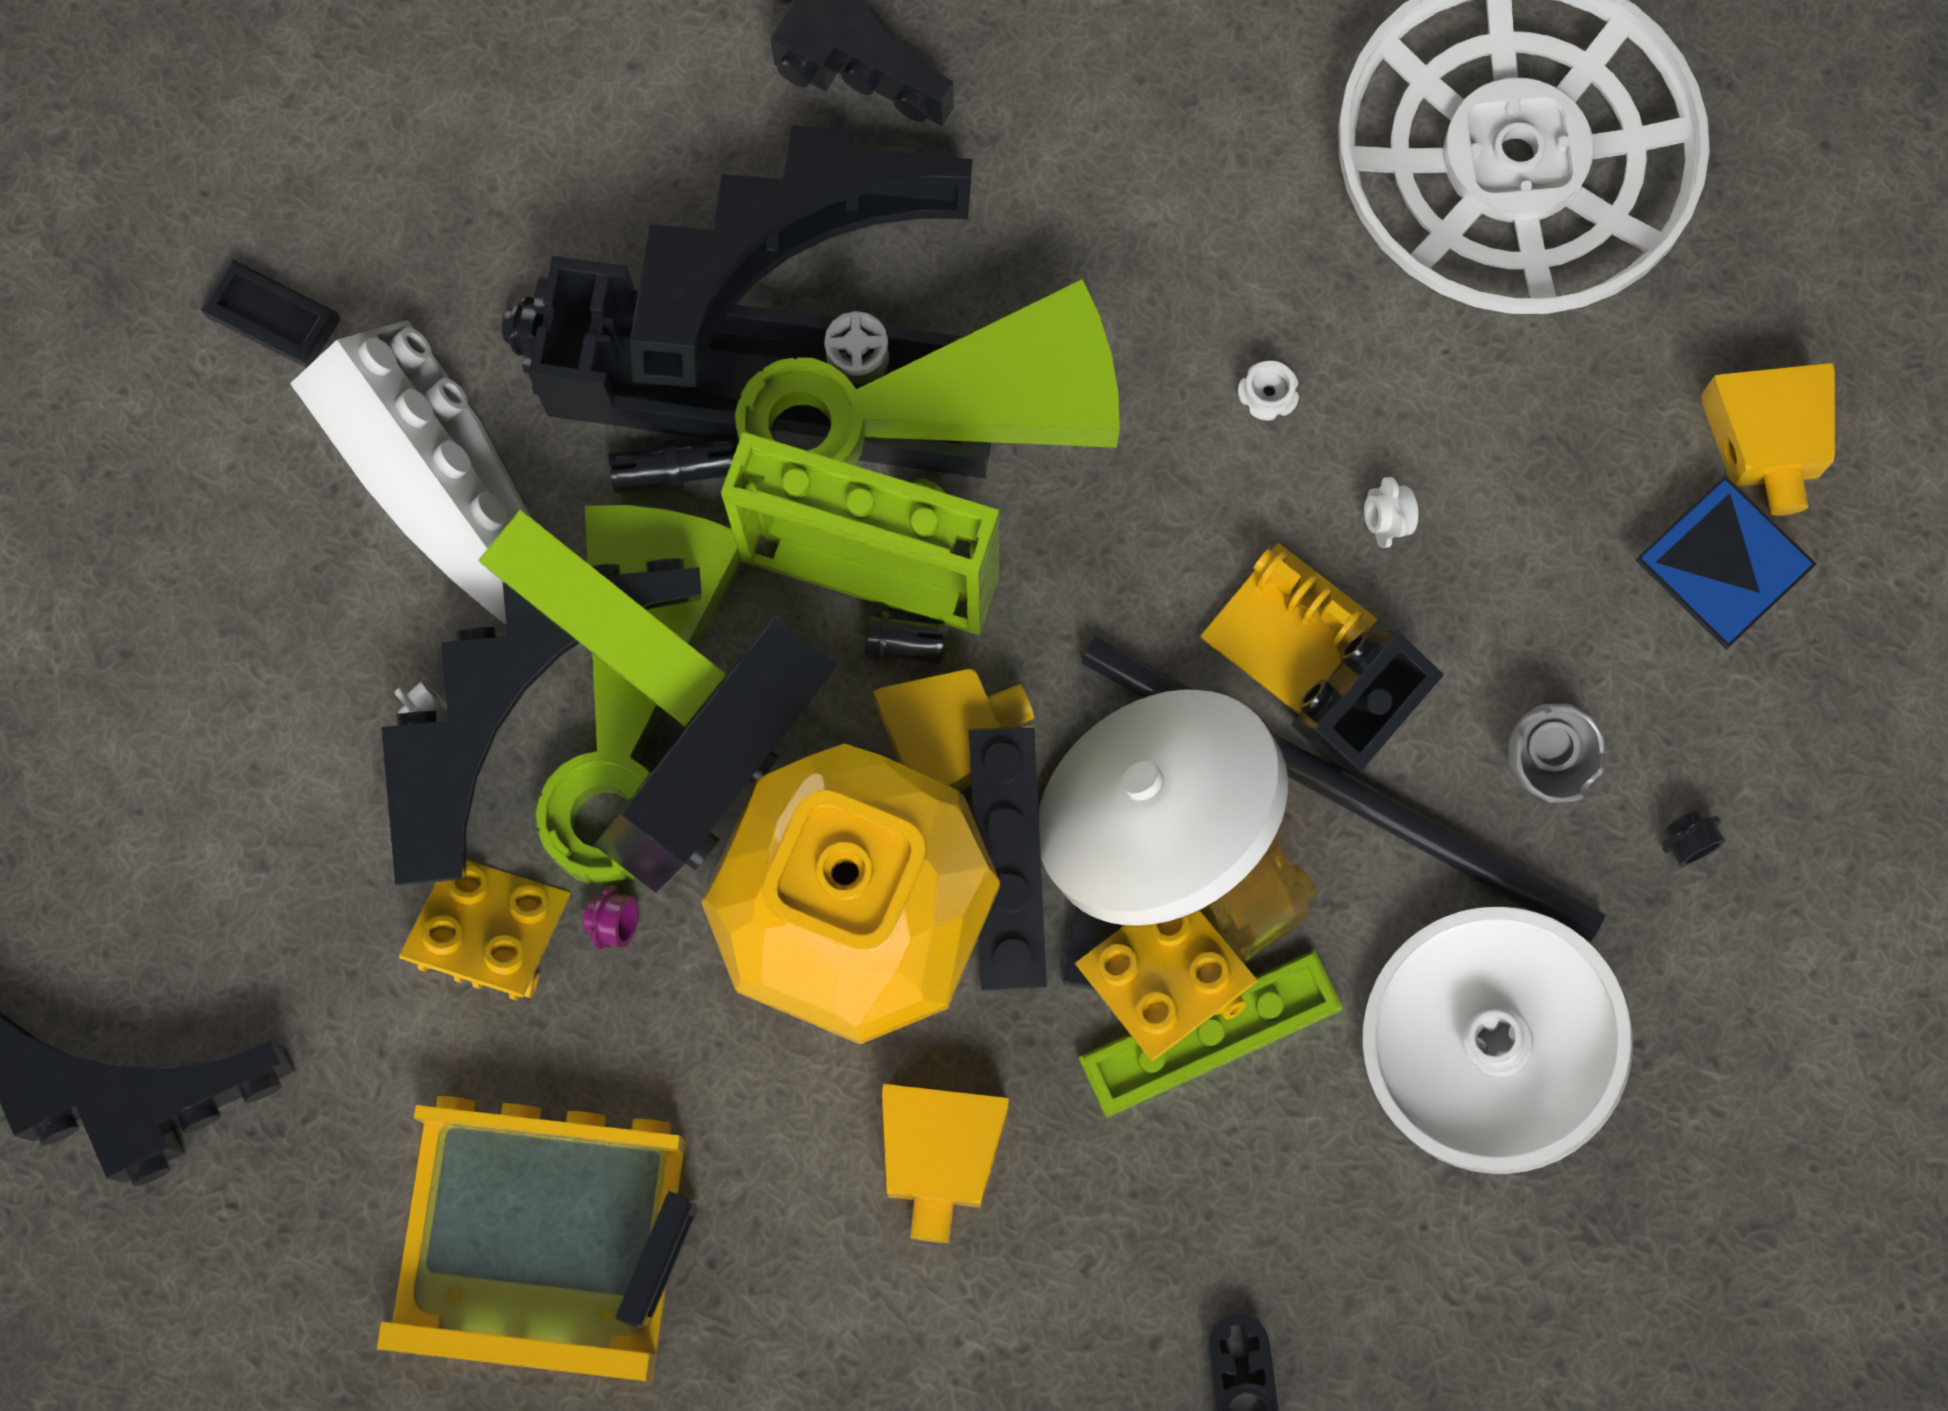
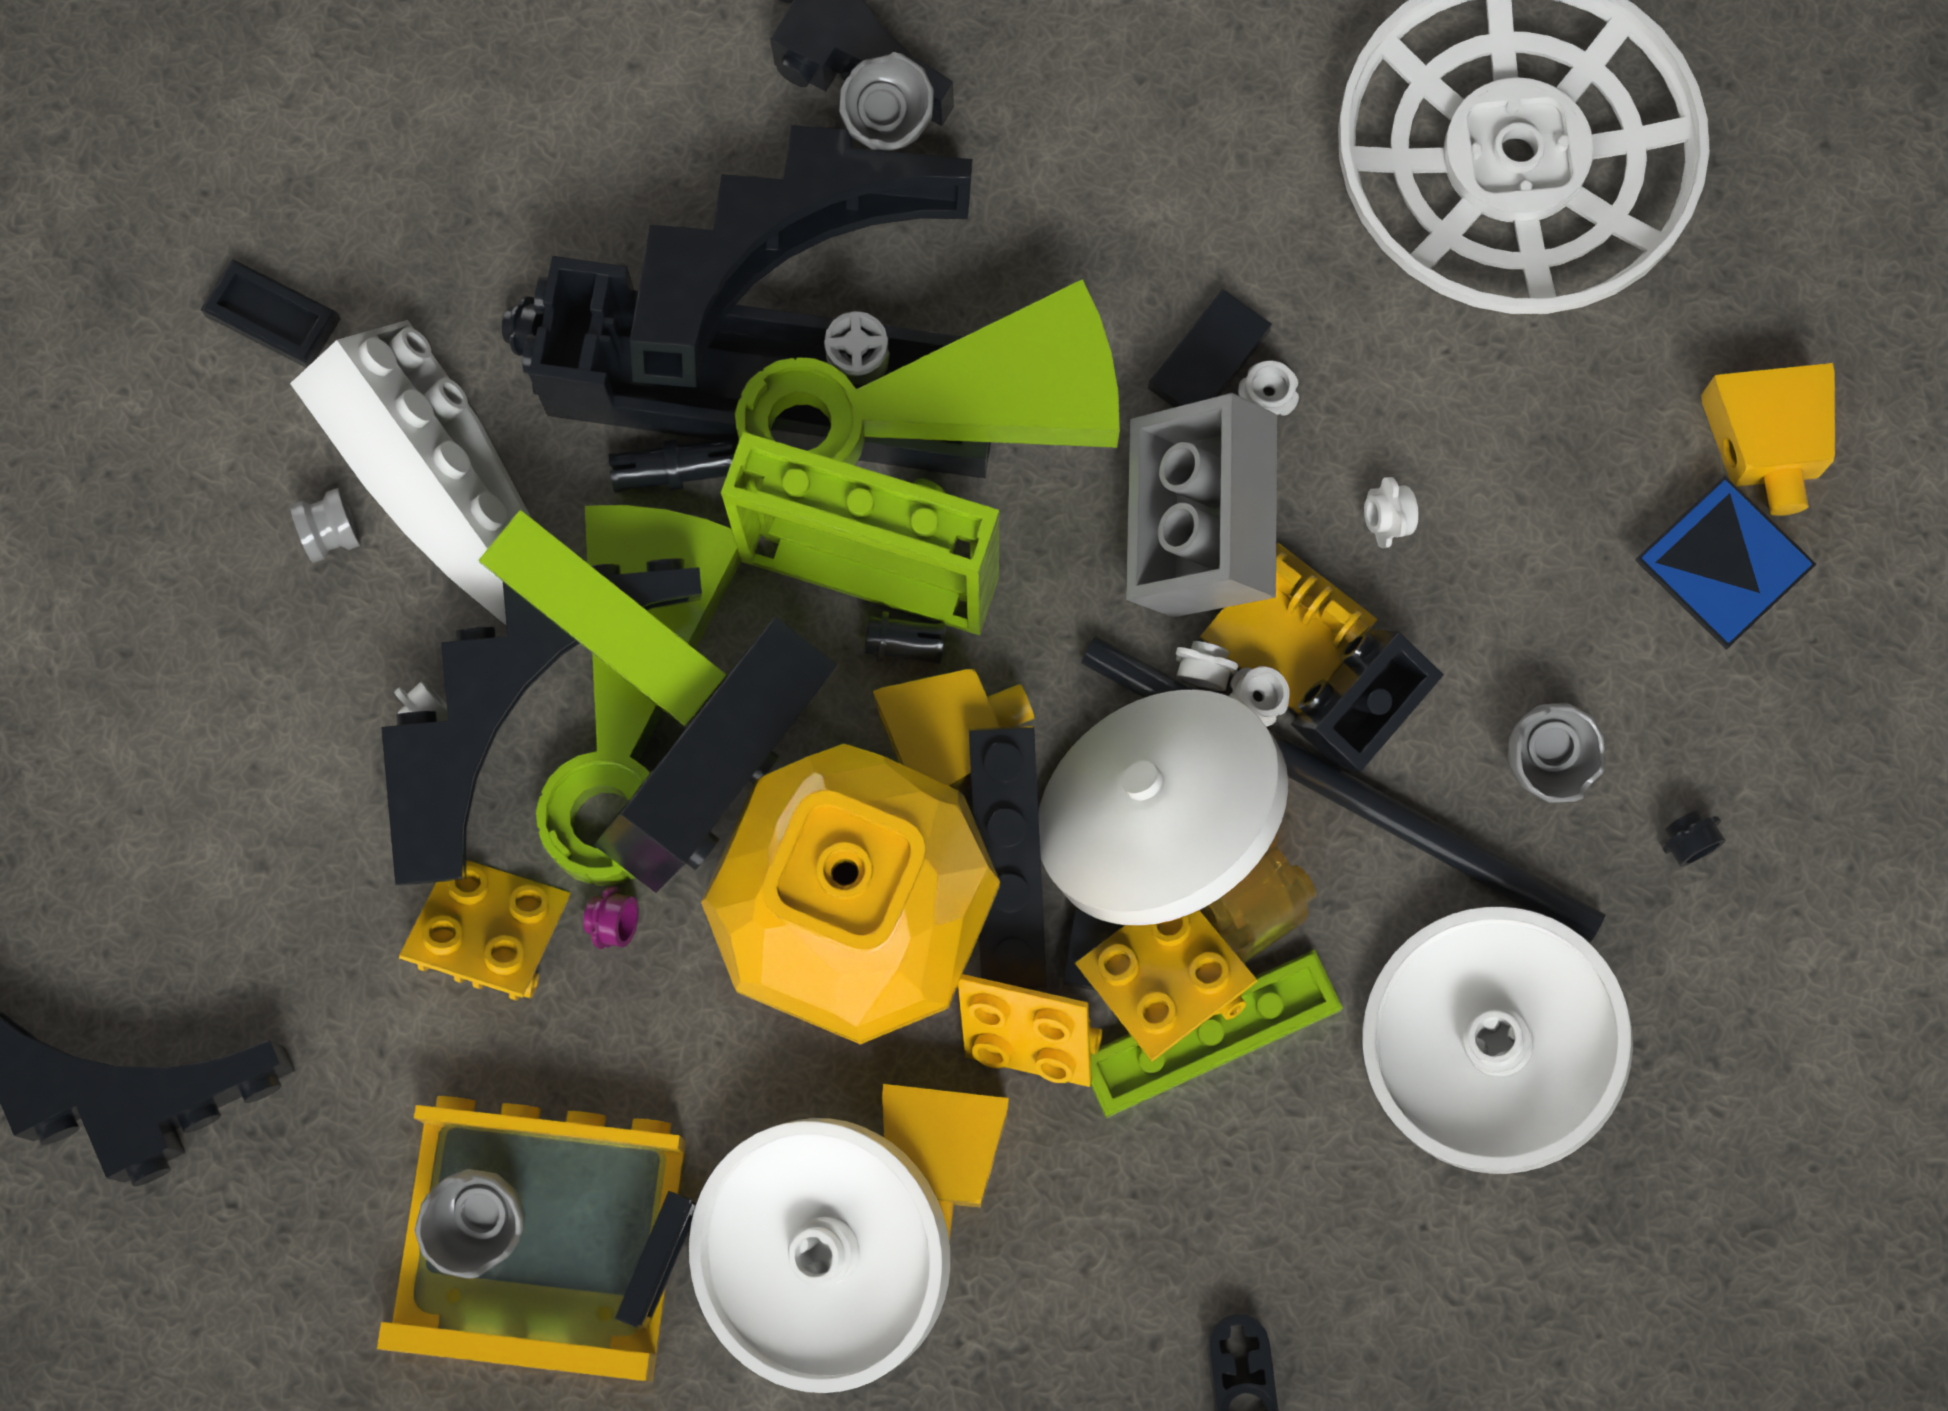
none -> light grey wheel [290,488,361,563]
none -> light grey hair [414,1169,526,1278]
none -> white dish [689,1118,950,1393]
none -> light grey hair [839,52,934,151]
none -> yellow hinge [958,974,1102,1087]
none -> light grey brick [1126,393,1277,617]
none -> black tile [1148,289,1272,408]
none -> white plate [1176,641,1238,691]
none -> white plate [1229,666,1289,727]

